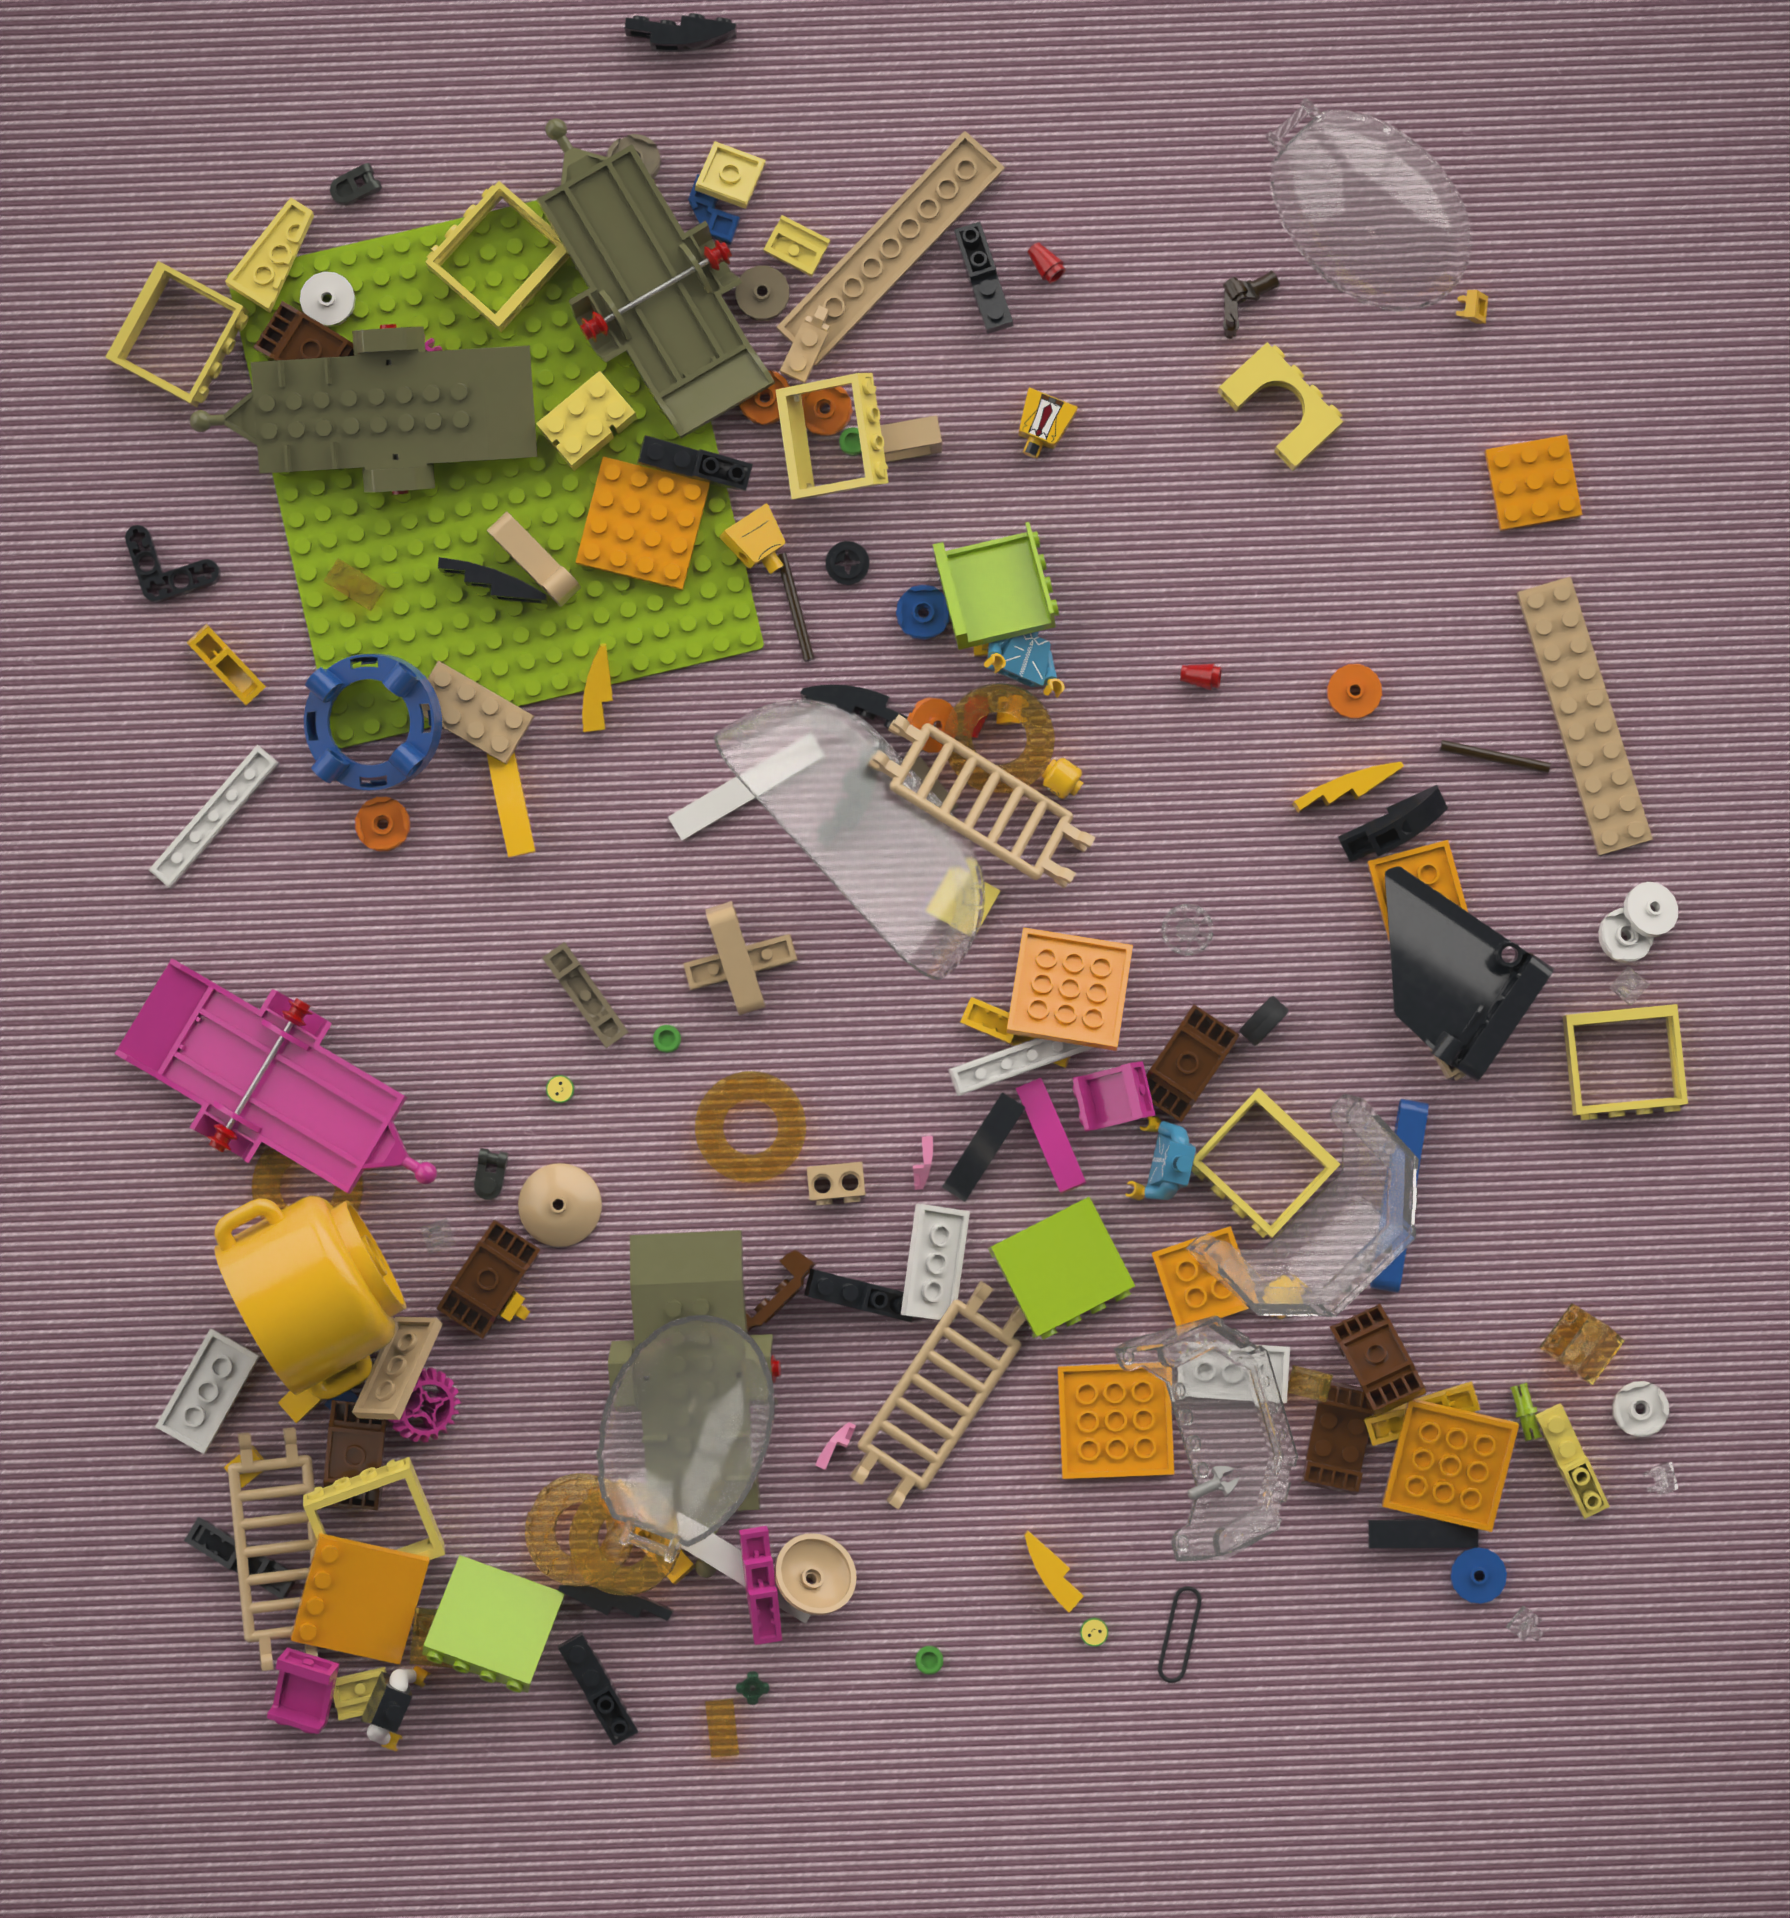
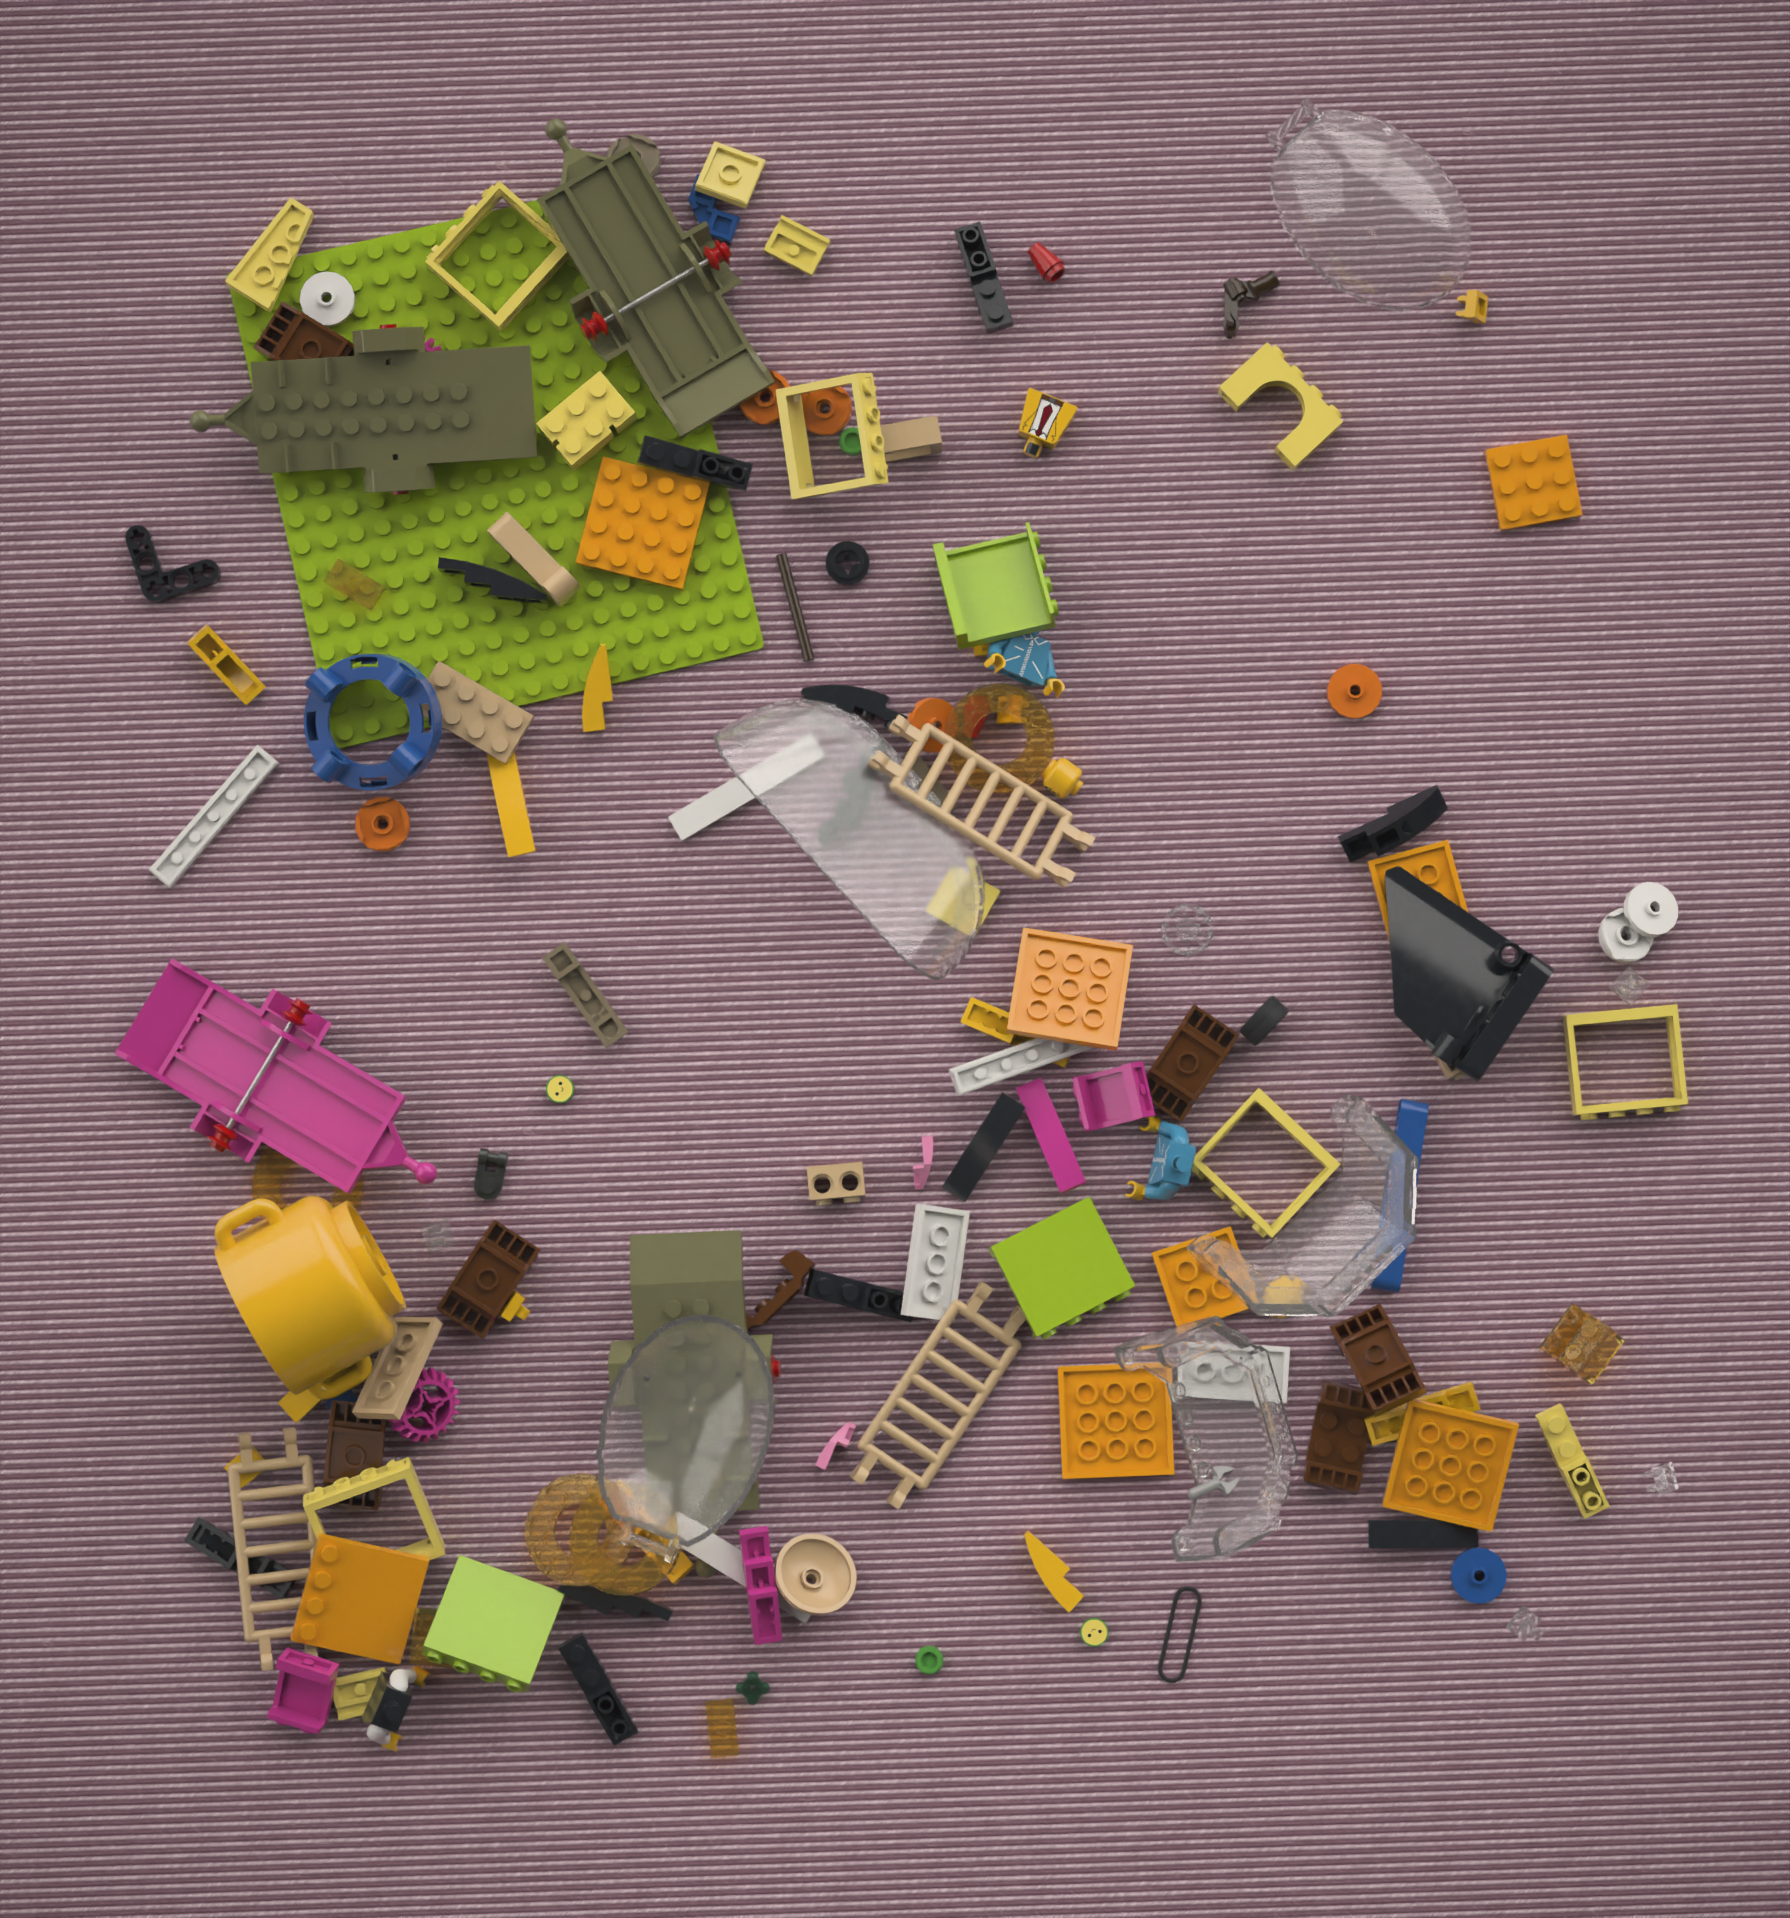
light yellow window [106,261,249,408] -> none
white plate [155,1329,260,1454] -> none
pearl dark grey plate [330,163,382,206] -> none
tan dish [518,1163,602,1247] -> none
black slope [624,13,737,52] -> none
bright green tile [653,1025,681,1053] -> none
tan tile [683,934,798,991] -> none
clear yellow plate [695,1071,806,1183] -> none
tan beam [705,901,766,1016] -> none
yellow torso [719,503,786,575] -> none
dark tan plate [735,265,790,321] -> none
tan plate [776,131,1005,366] -> none
tan hinge [780,305,830,384] -> none
blue plate [896,585,950,641] -> none
red cone [1180,663,1222,691] -> none
clear yellow plate [1288,1365,1333,1402] -> none
yellow slope [1292,762,1404,813] -> none
dark brown bar [1440,740,1551,774] -> none
lime pin [1510,1383,1543,1442] -> none
tan plate [1517,576,1653,856] -> none
white plate [1612,1381,1669,1437] -> none

